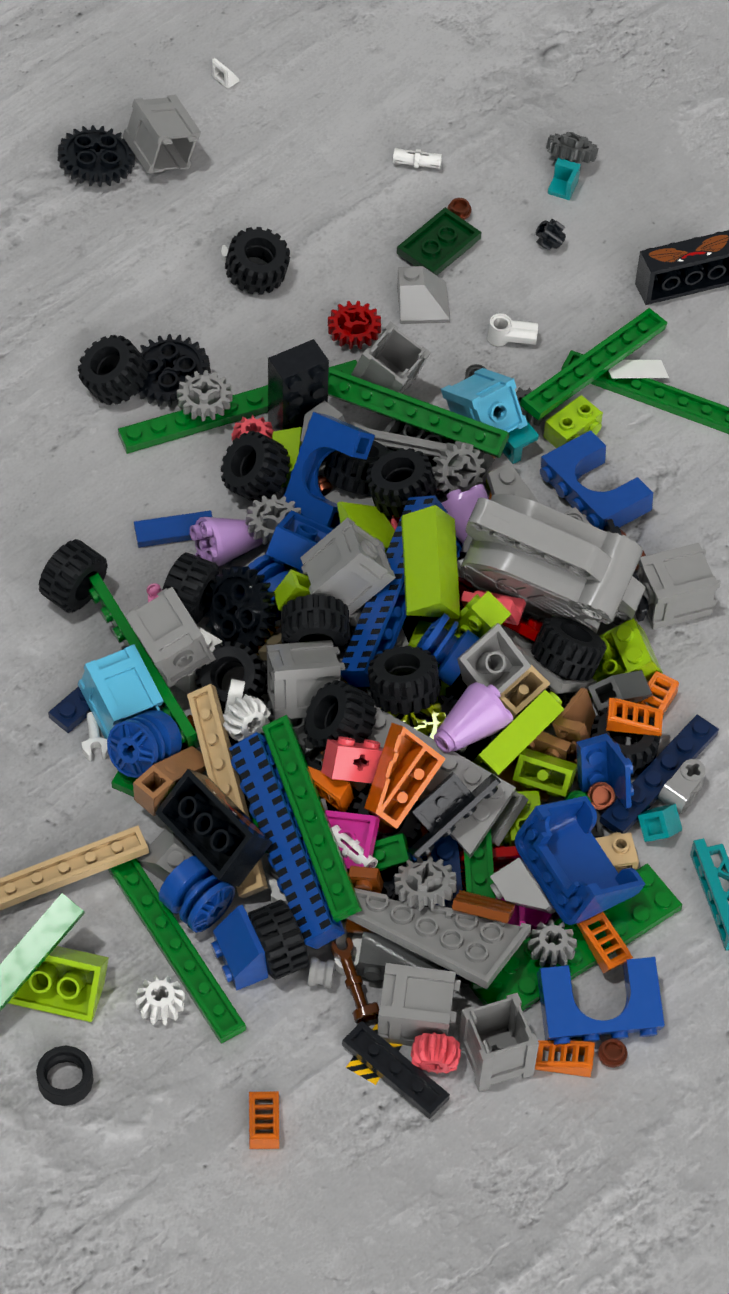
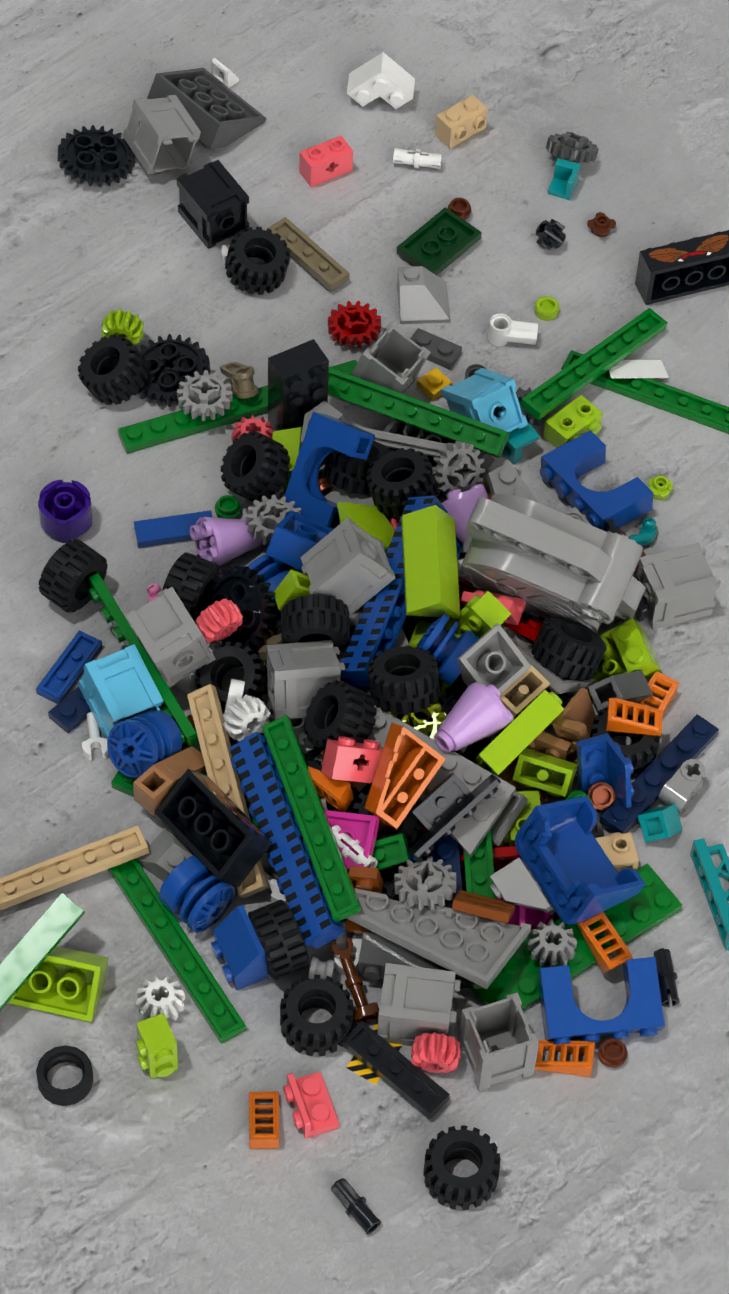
none -> blue tile [36,630,103,704]
none -> dark purple brick [38,480,93,543]
none -> lime gear [101,308,144,346]
none -> lime brick [135,1013,178,1079]
none -> dark grey slope [147,68,266,150]
none -> black container [177,160,249,249]
none -> coral gear [196,599,243,643]
none -> green plate [215,495,241,519]
none -> dark tan piece [220,362,259,398]
none -> dark tan plate [268,217,349,291]
none -> black tyre [280,975,353,1056]
none -> coral bracket [283,1071,339,1138]
none -> coral brick [299,135,353,187]
none -> black axle [331,1178,381,1234]
none -> white brick [347,52,415,109]
none -> dark grey plate [410,328,462,370]
none -> yellow plate [417,367,453,401]
none -> black tyre [423,1125,501,1210]
none -> tan brick [435,95,488,149]
none -> lime tile [534,296,560,321]
none -> copper plate [587,212,616,237]
none -> teal arm [628,518,658,546]
none -> lime plate [648,475,673,499]
none -> black axle [653,948,680,1007]

